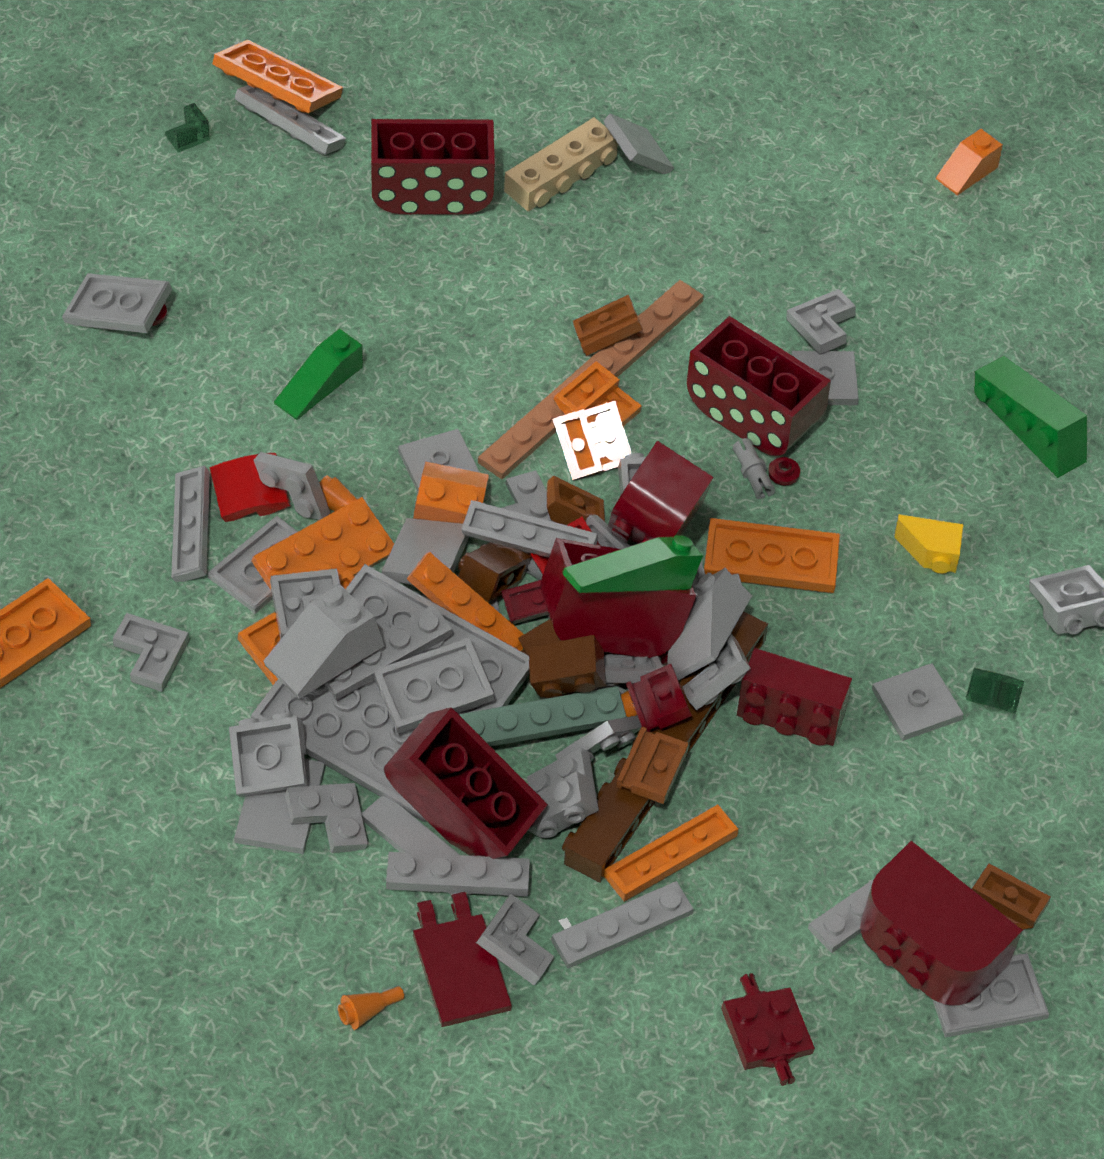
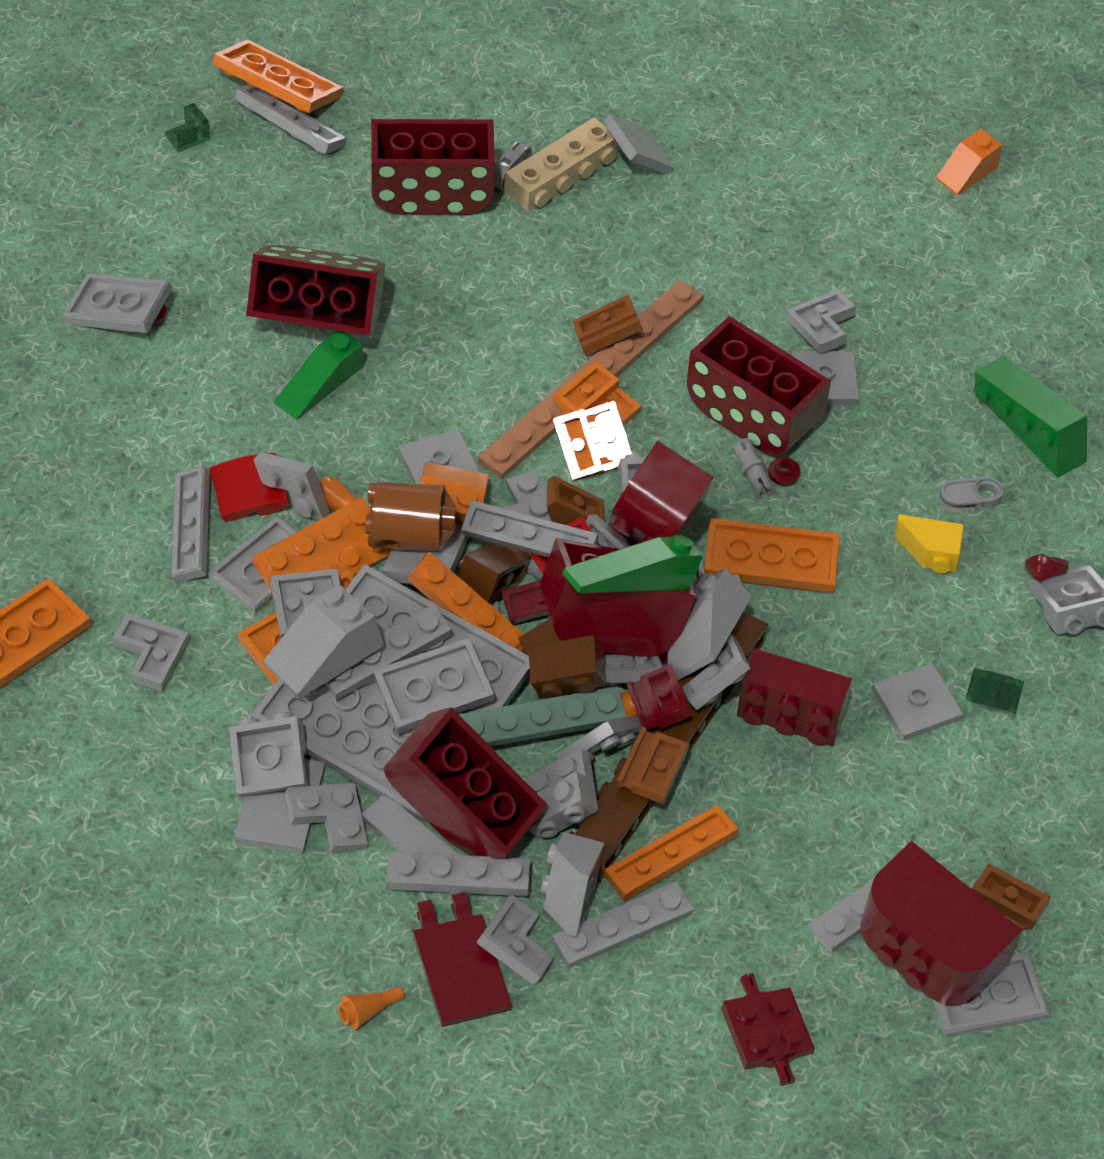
none -> dark red brick [246,245,386,336]
none -> dark orange cylinder [365,482,457,552]
none -> light grey piece [494,141,532,192]
none -> light grey slope [540,832,604,937]
none -> light grey piece [939,477,1003,512]
none -> dark red piece [1025,554,1069,582]

